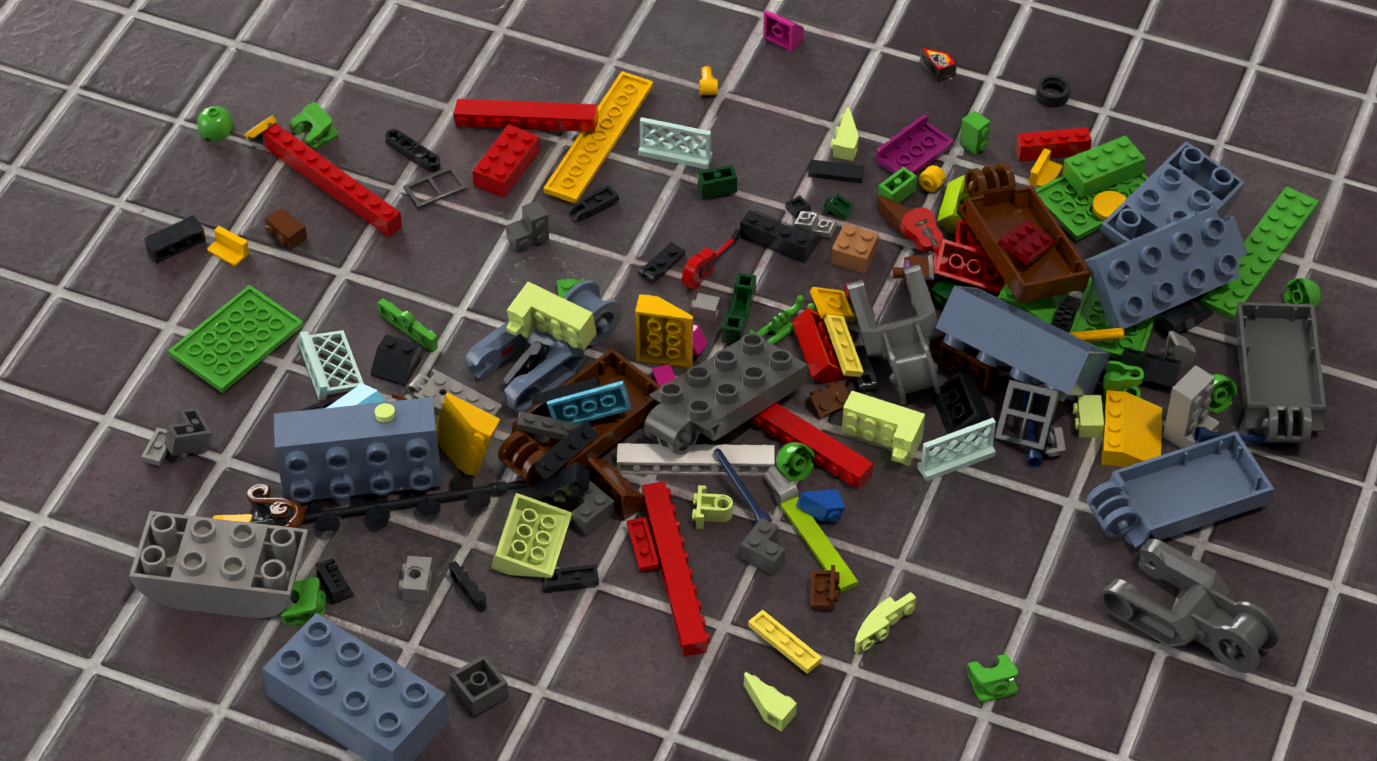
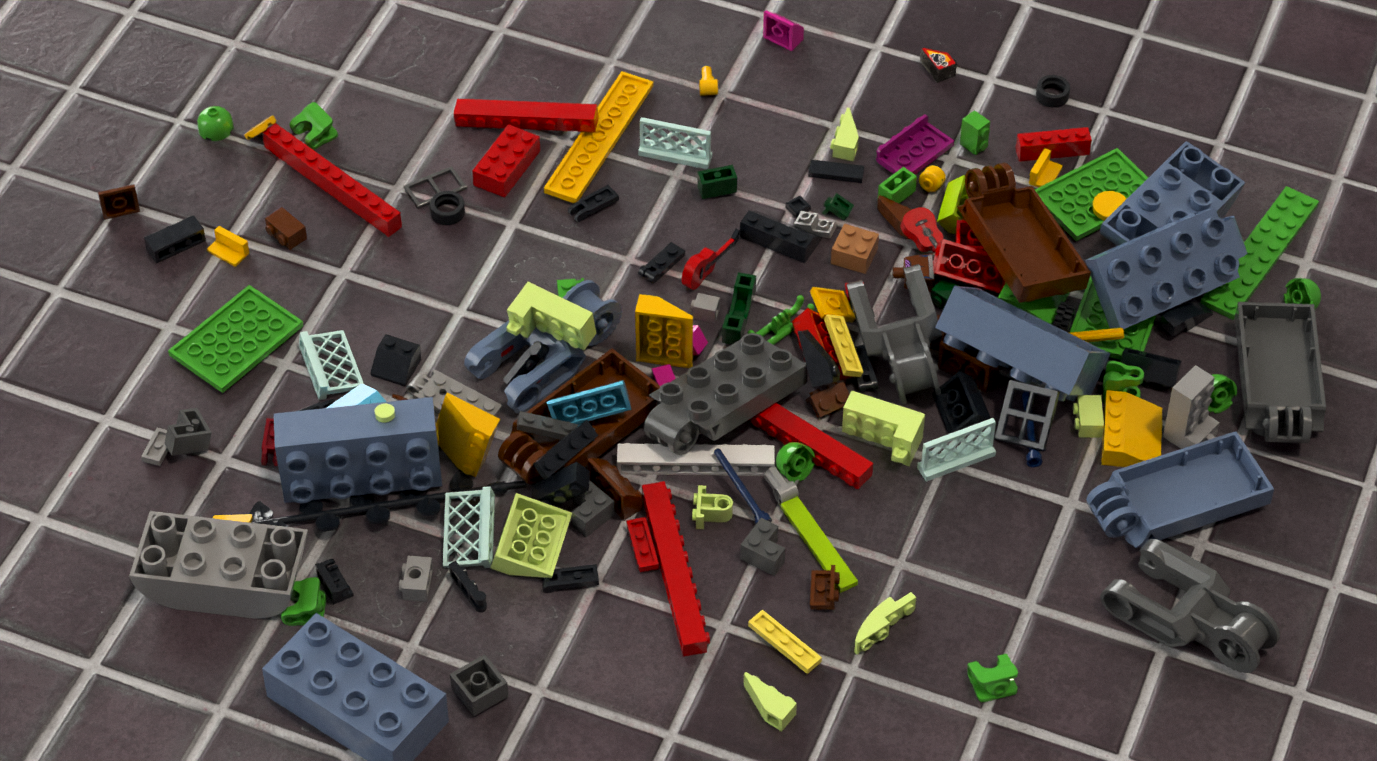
reddish brown plant [247,484,308,528] -> none
bright green hinge [378,298,438,352] -> none
black beam [385,129,441,172] -> none
dark grey brick [506,200,549,252] -> none
black beam [530,377,601,405] -> none
blue slope [796,489,846,522] -> none
dark red plate [997,220,1056,266] -> none
light grey bracket [1042,426,1066,456] -> none
bright green brick [1062,135,1146,198] -> none
light grey slope [1164,331,1196,368] -> none
dark blue piece [1194,426,1281,445] -> none
none -> reddish brown slope [97,184,140,220]
none -> dark red hinge [261,418,278,466]
none -> black tyre [430,191,465,225]
none -> light aqua fence [443,486,495,568]
none -> black slope [798,330,840,388]

